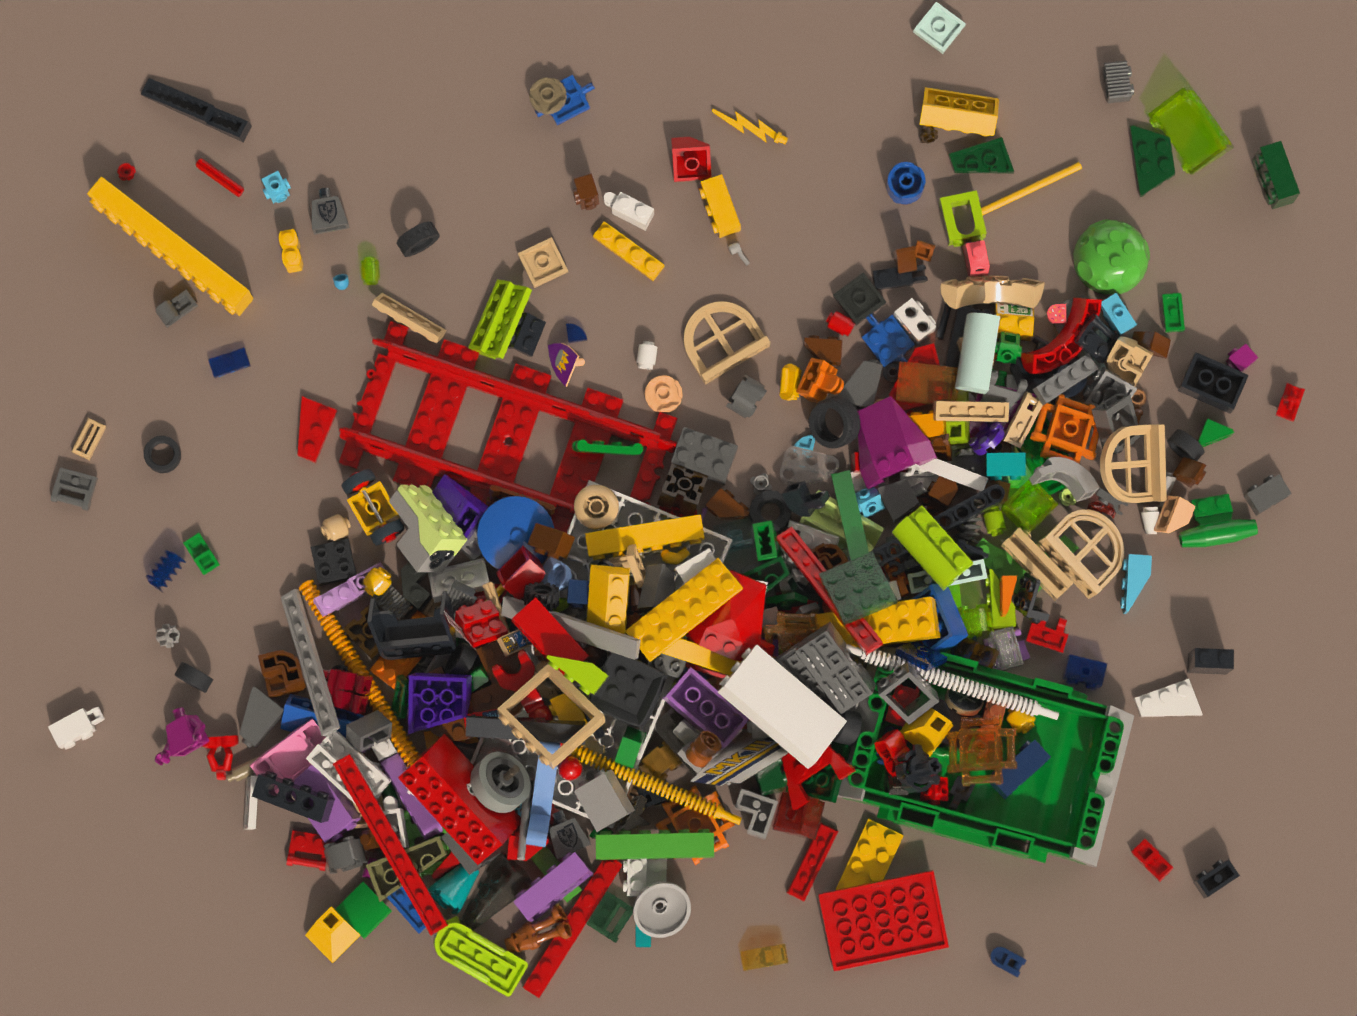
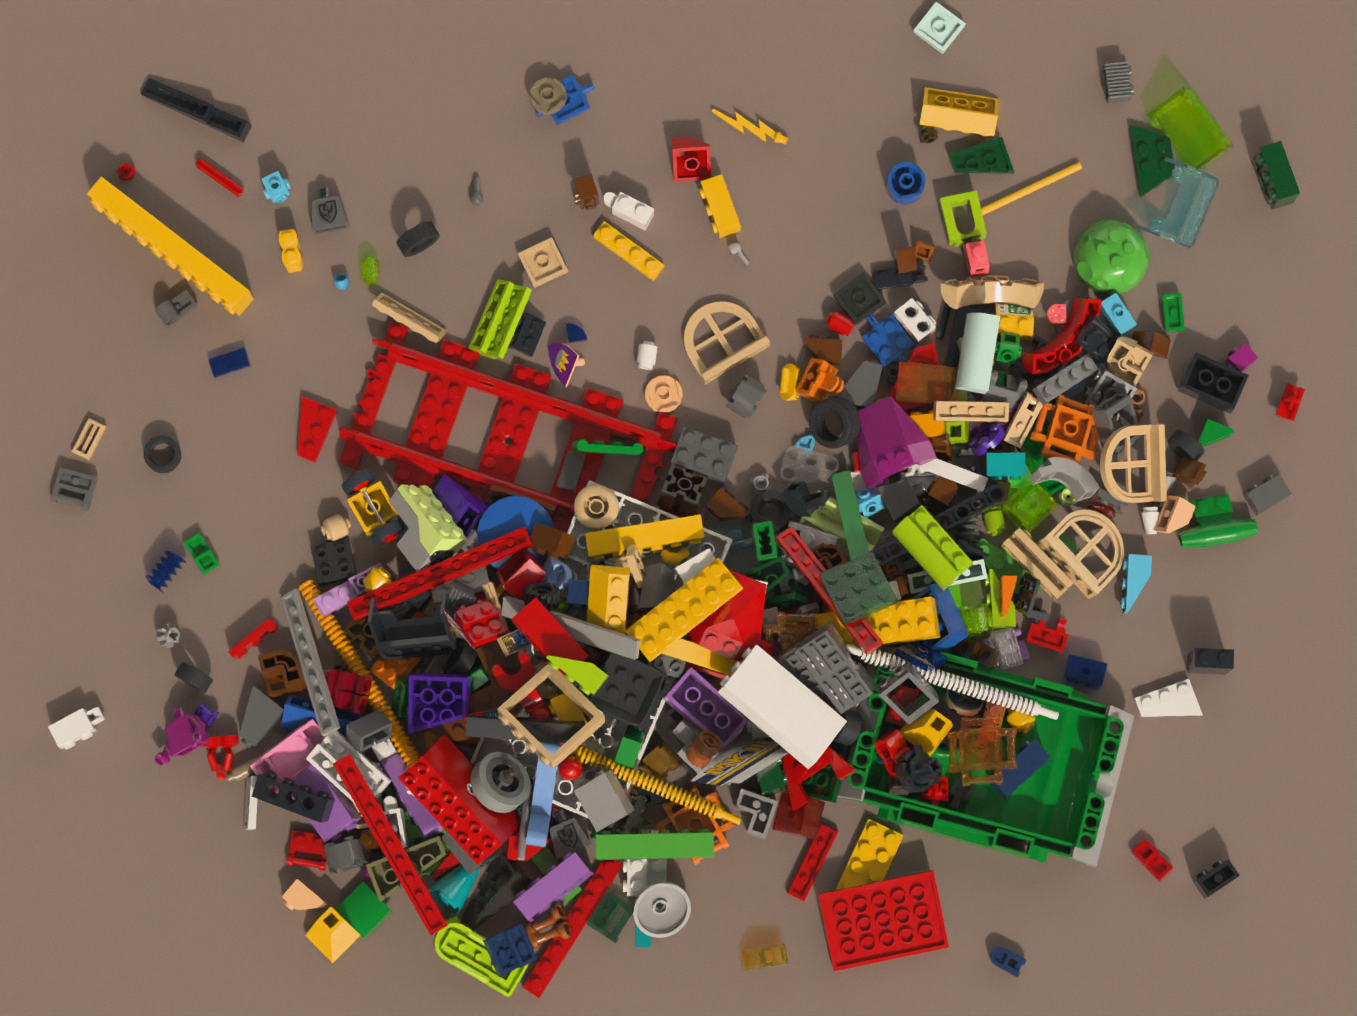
blue plate [387,886,426,934] -> none
none -> dark purple bush [194,702,219,727]
none -> red plate [228,620,277,660]
none -> light nougat slope [282,879,328,910]
none -> red plate [347,526,533,621]
none -> dark grey piece [470,177,483,205]
none -> dark blue slope [483,923,537,977]
none -> dark grey slope [556,451,586,493]
none -> clear light blue windscreen [1137,157,1219,248]

